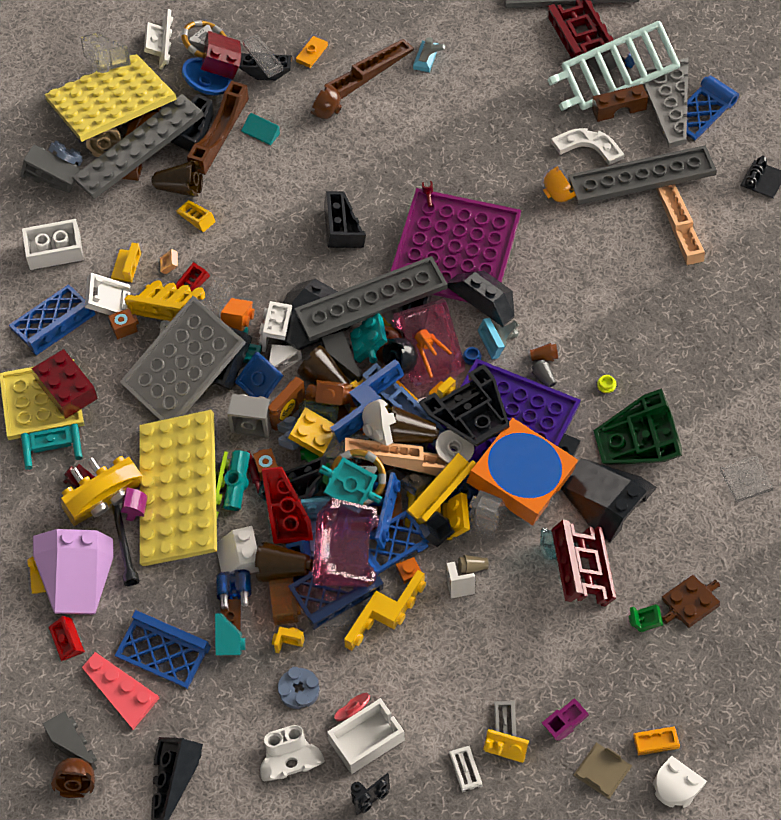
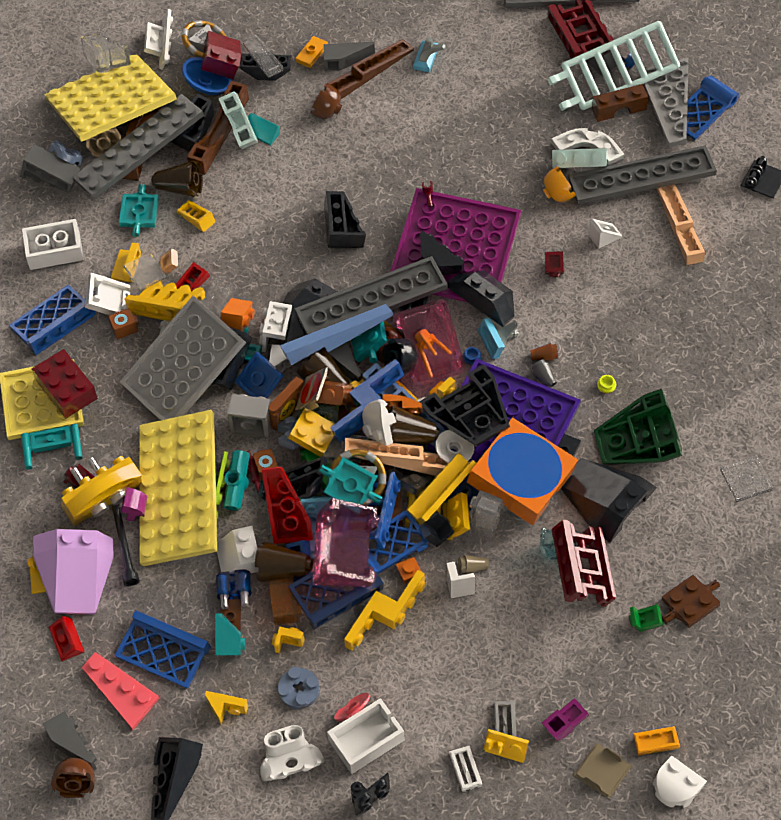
none -> teal plate [119,184,159,237]
none -> clear piece [124,253,167,290]
none -> yellow slope [205,691,248,725]
none -> light aqua arch [219,91,258,149]
none -> medium blue slope [280,304,394,365]
none -> dark tan piece [295,367,329,411]
none -> dark grey slope [323,42,375,71]
none -> orange slope [382,394,423,415]
none -> black slope [420,231,465,275]
none -> dark red bracket [544,251,565,278]
none -> light aqua arch [552,148,607,168]
none -> white slope [589,219,622,249]

